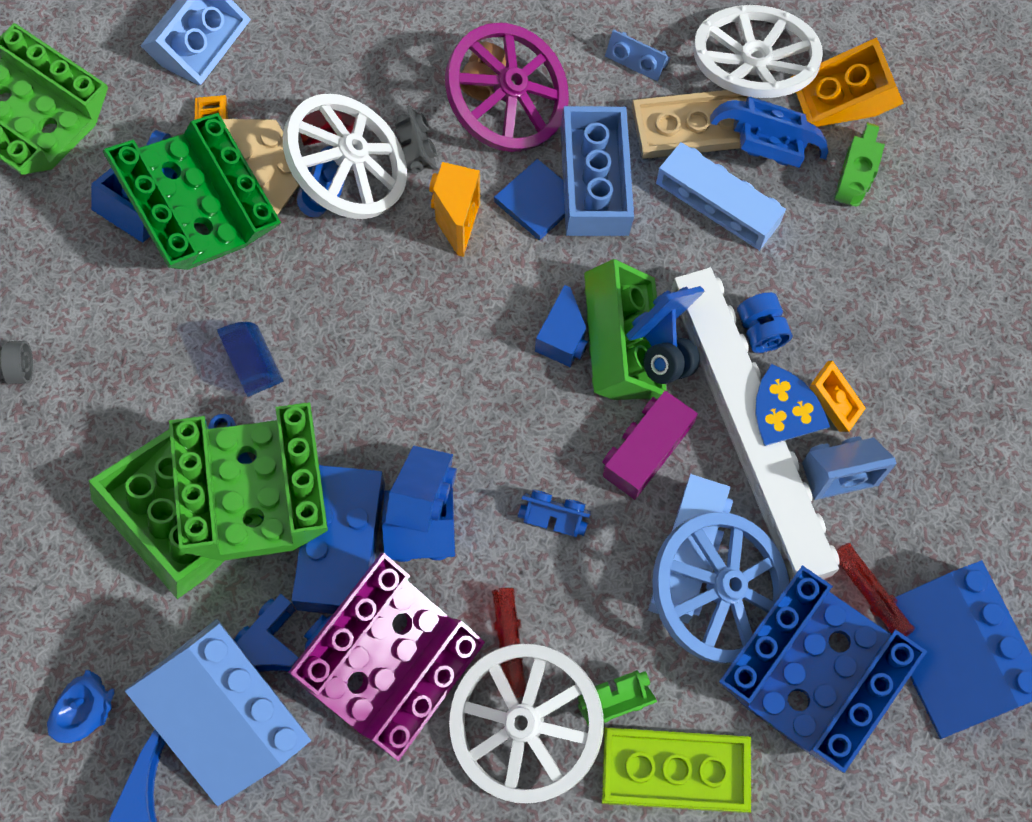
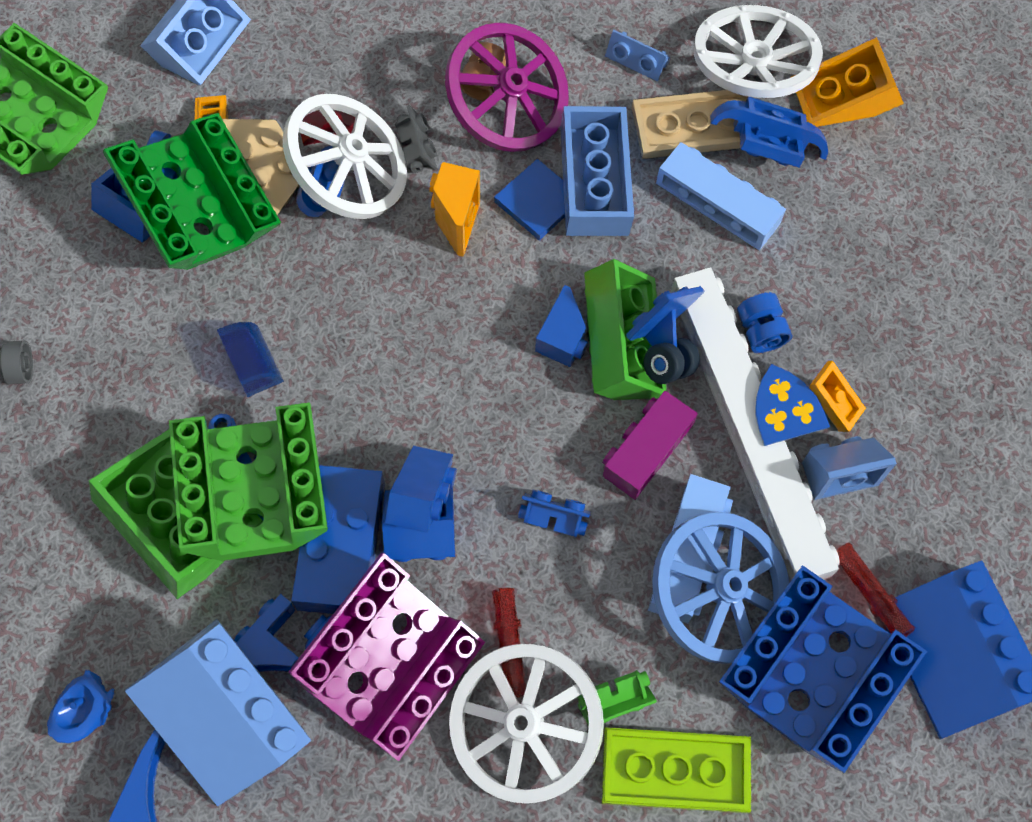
bright green piece [834,122,885,207] -> none

